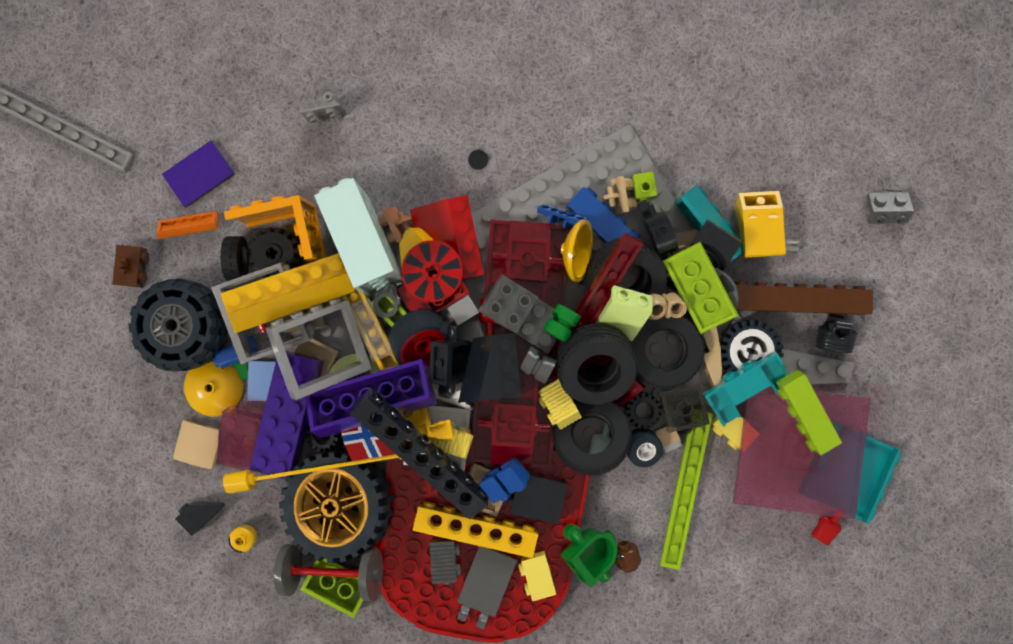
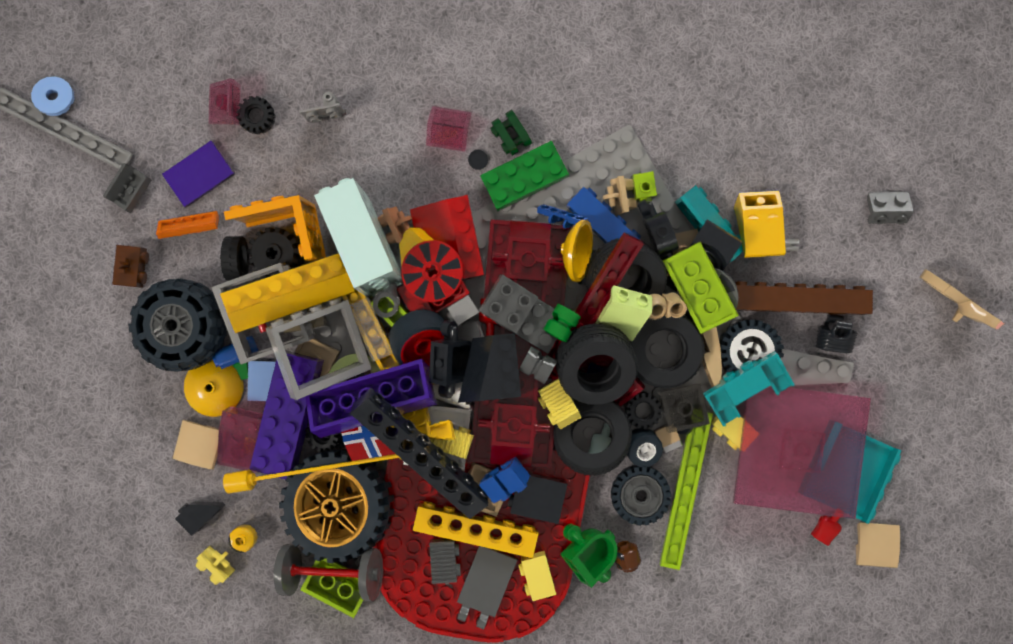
lime brick [776,370,842,455] -> none
none -> light blue tile [31,76,75,116]
none -> dark grey bracket [103,163,152,213]
none -> light yellow hips [196,546,235,585]
none -> clear pink slope [209,78,241,125]
none -> black tyre [236,96,275,134]
none -> clear pink slope [426,106,472,152]
none -> green plate [480,141,569,212]
none -> dark green brick [490,109,532,156]
none -> wheel [611,465,671,526]
none -> tan slope [856,522,900,568]
none -> tan animal [920,269,1005,329]

